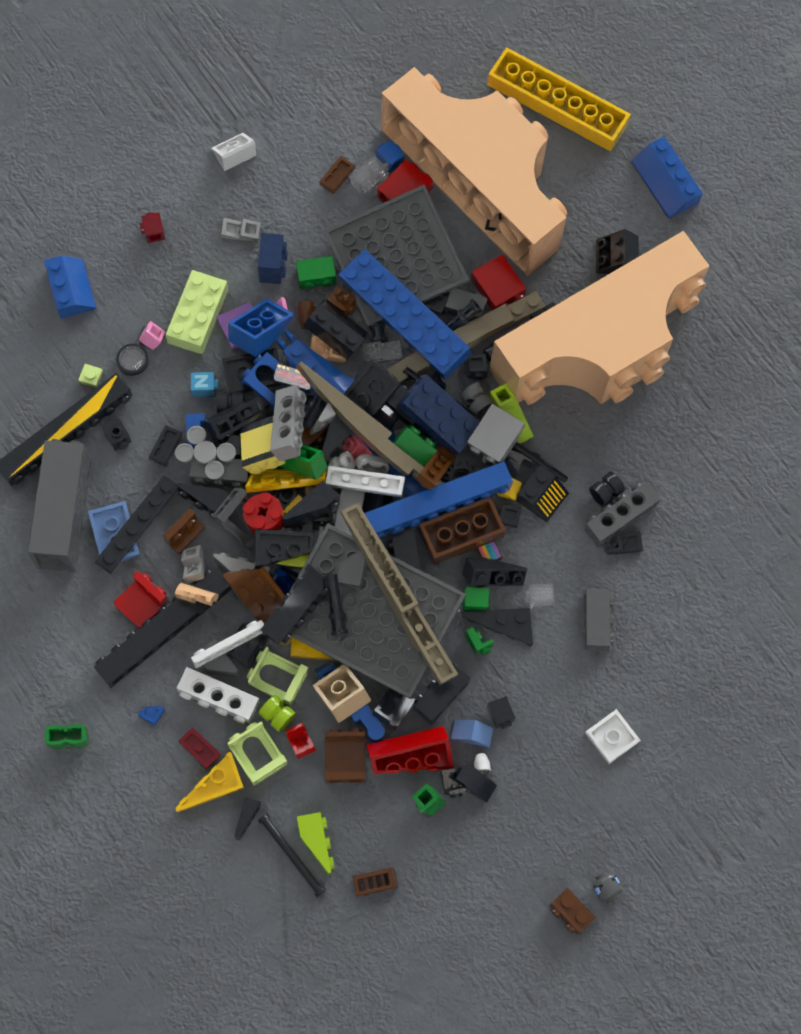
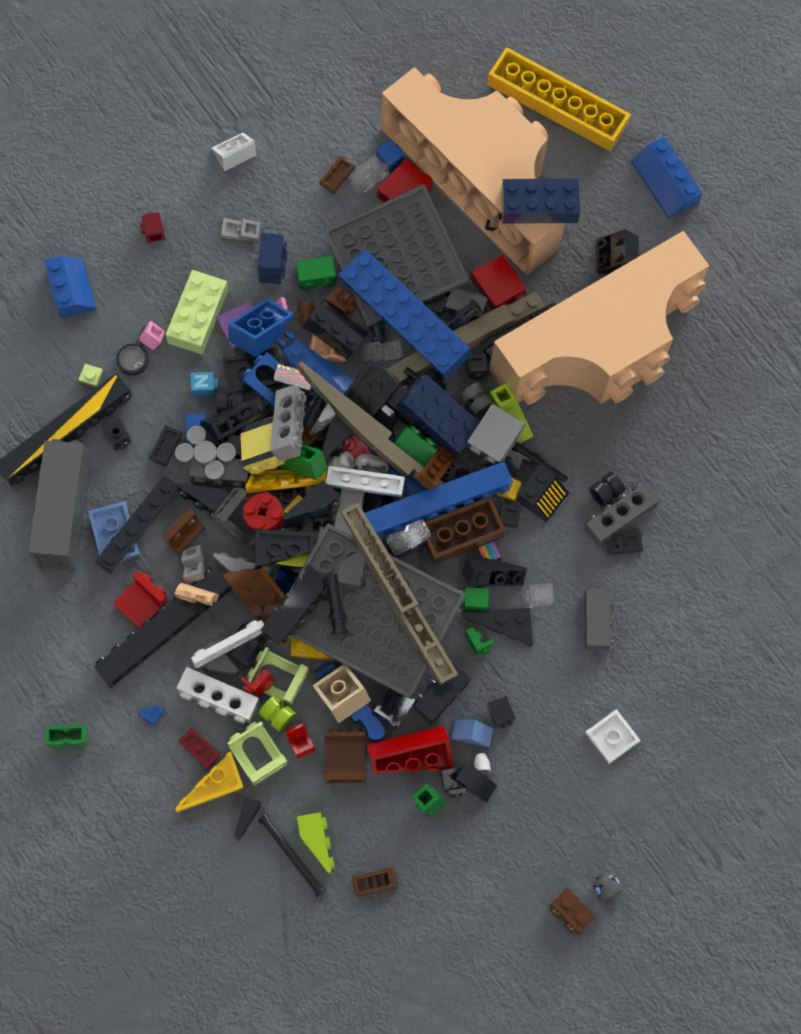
none -> red bracket [241,669,274,698]
none -> clear slope [387,519,431,555]
none -> dark blue brick [501,178,580,224]

